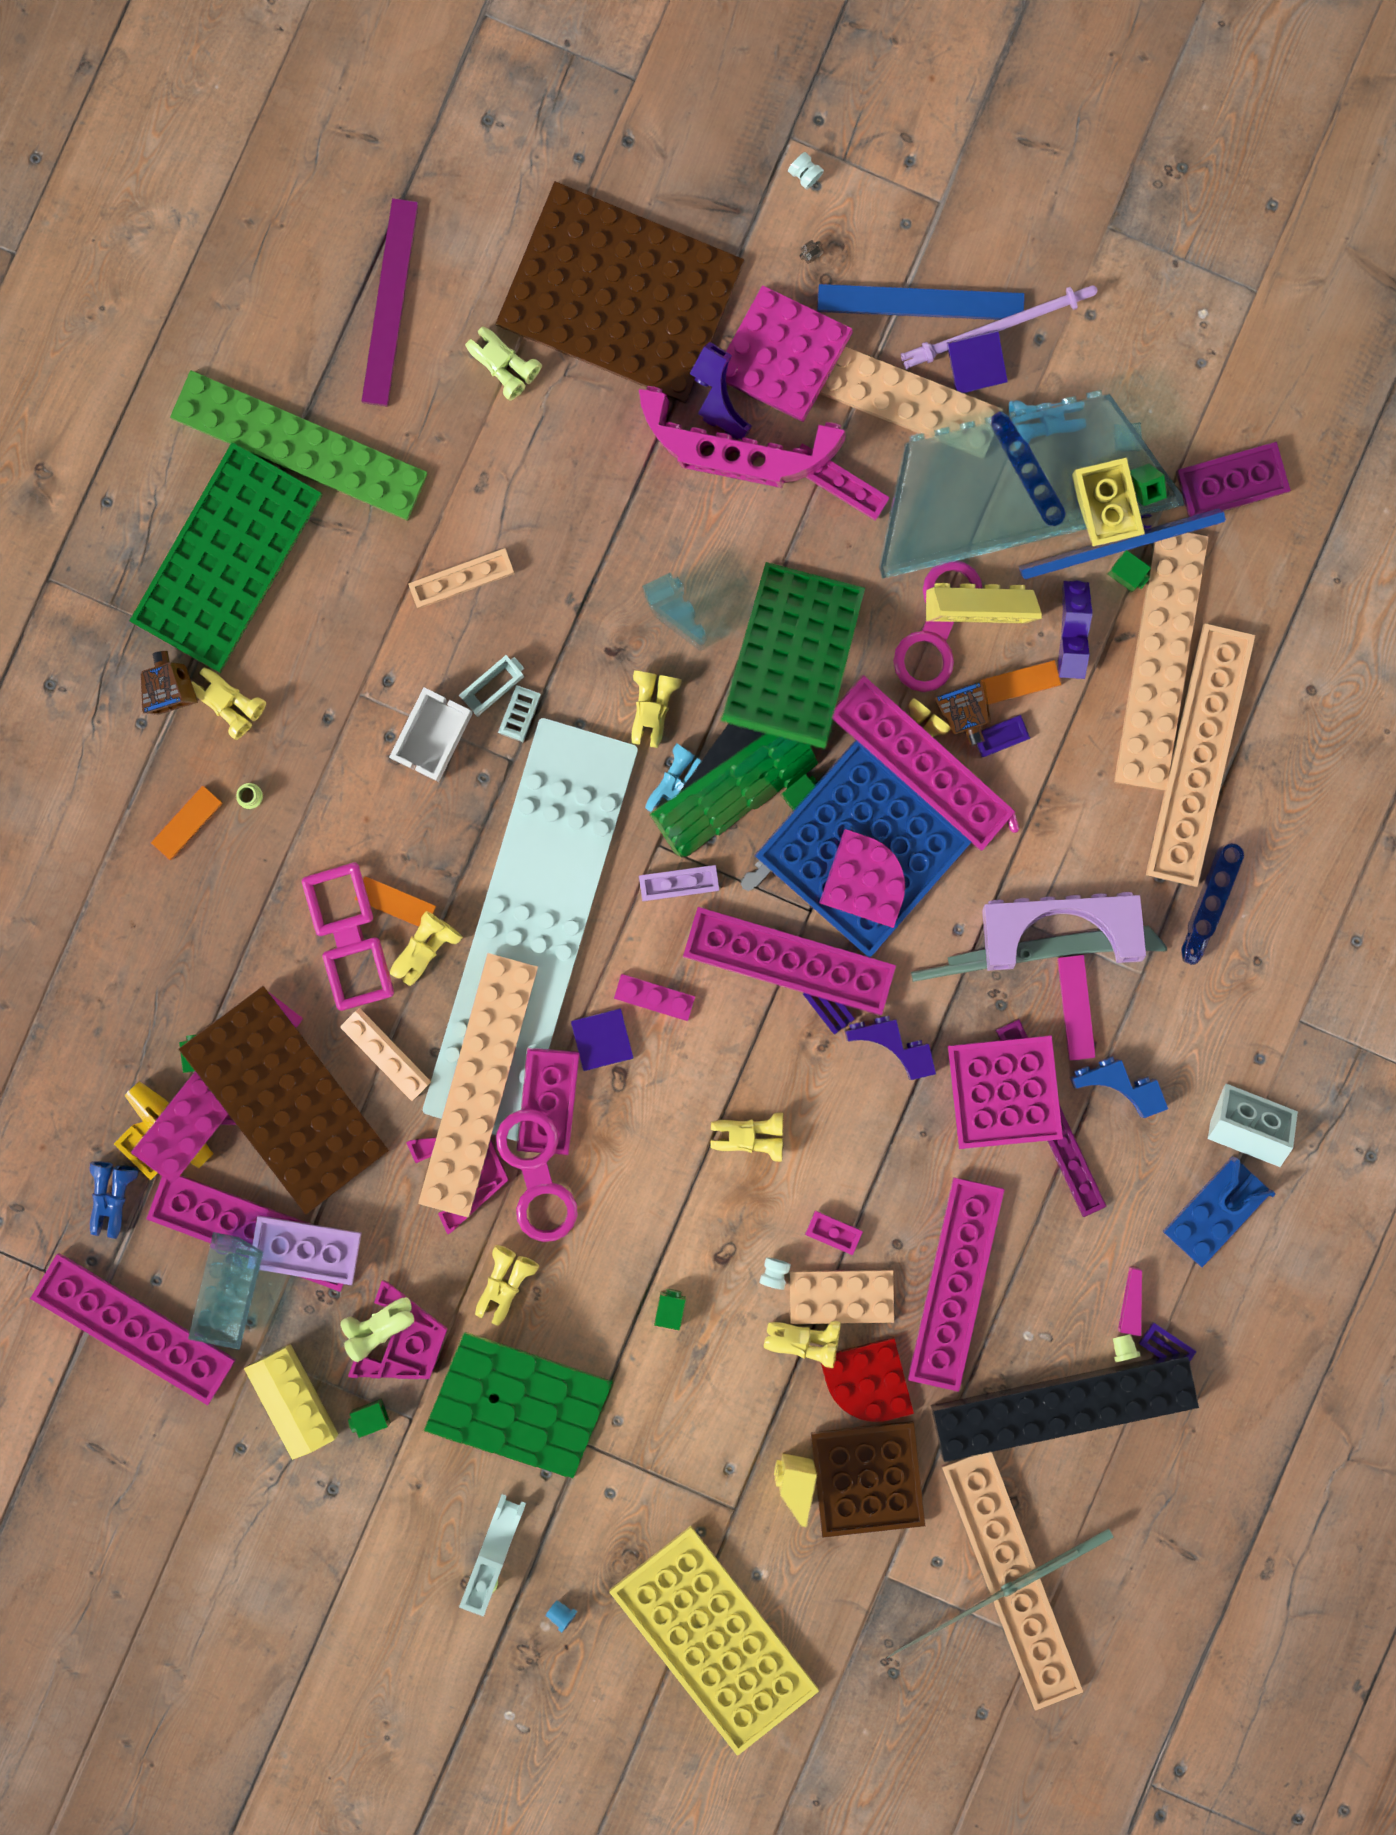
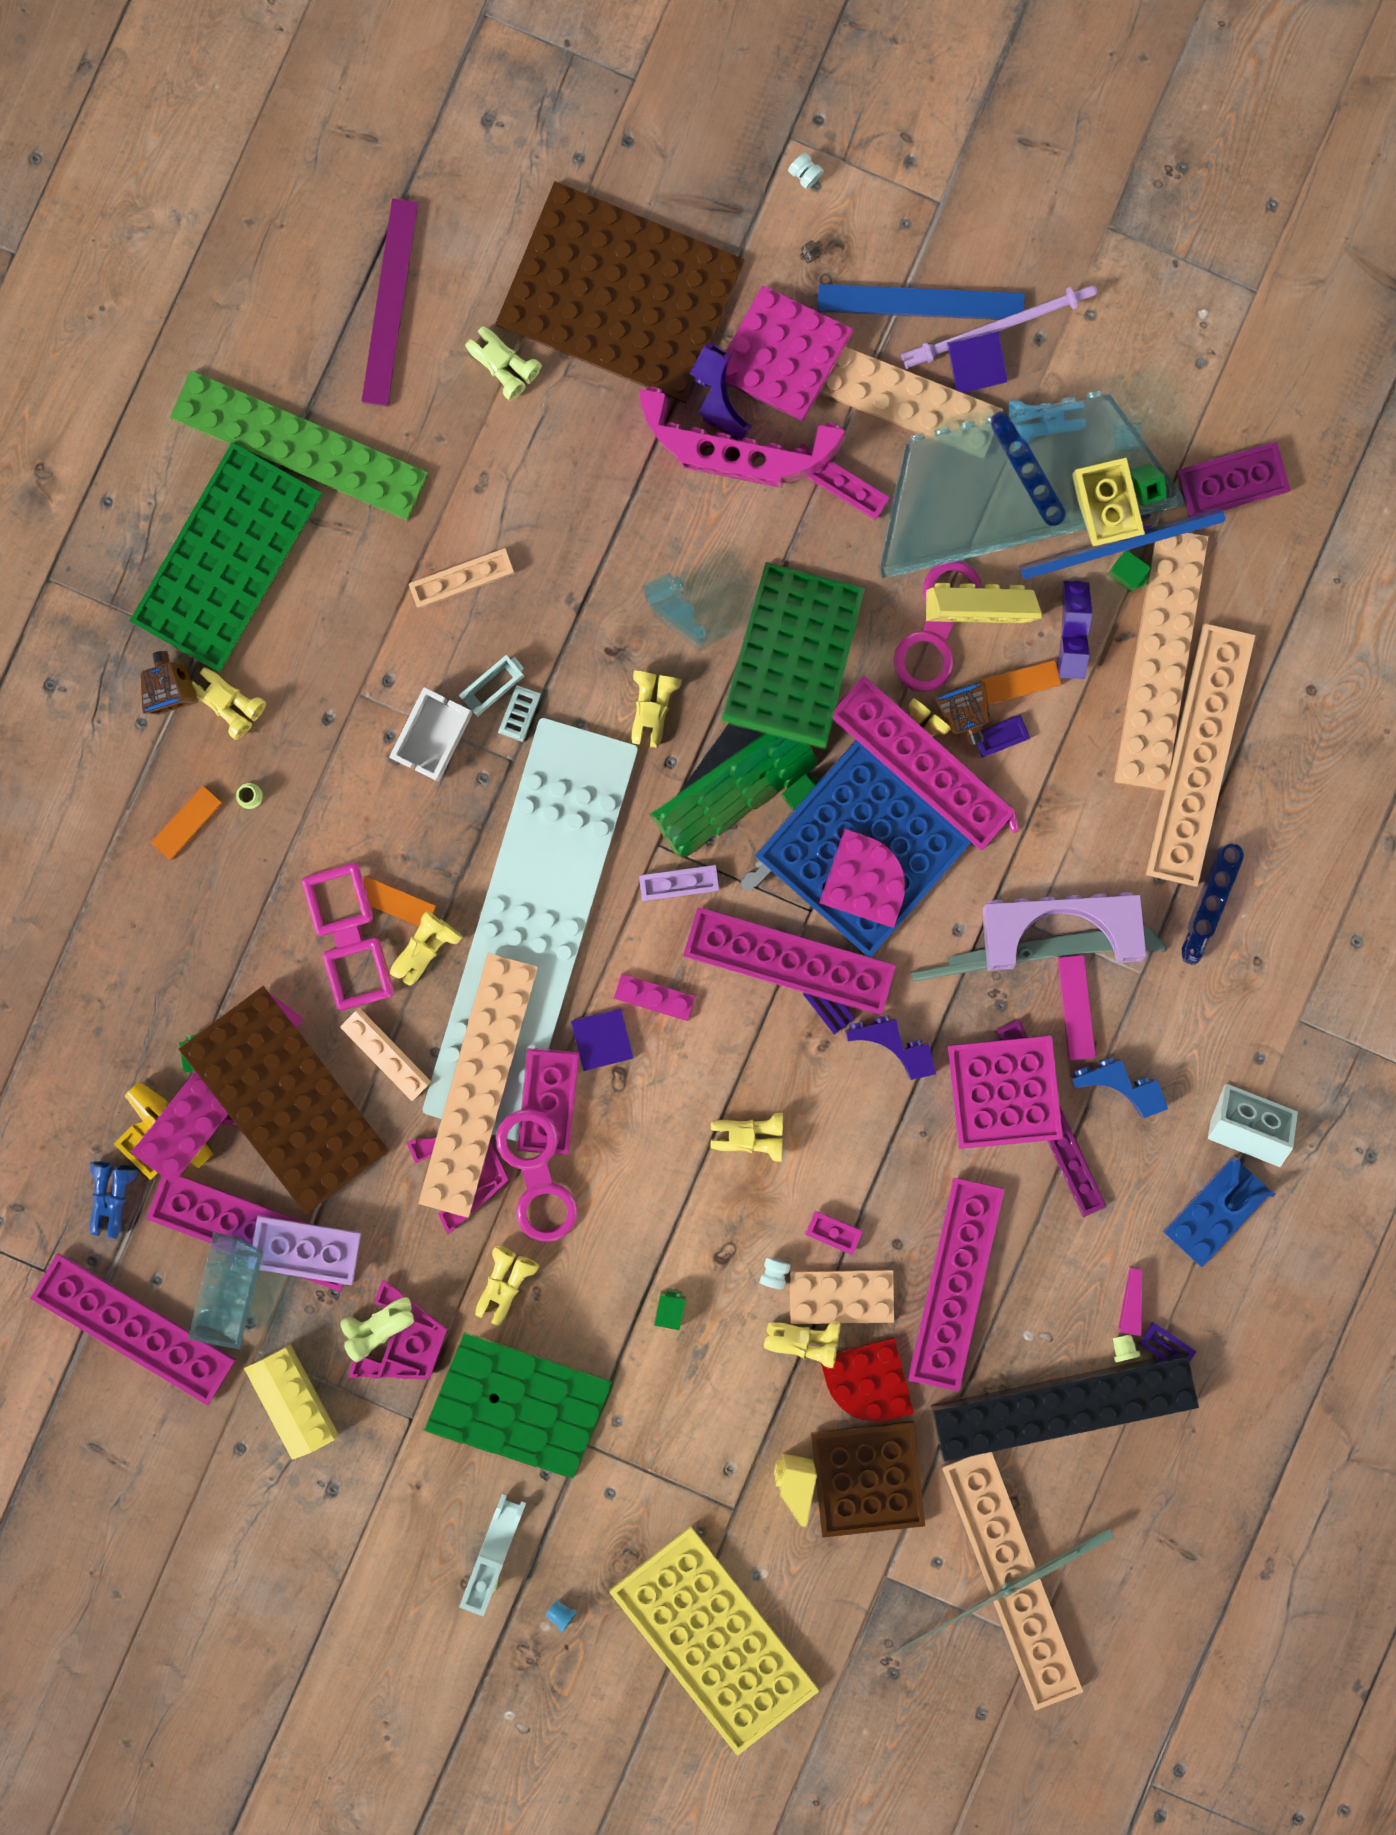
green brick [348,1399,391,1438] -> none
medium azure piece [645,743,702,812] -> none

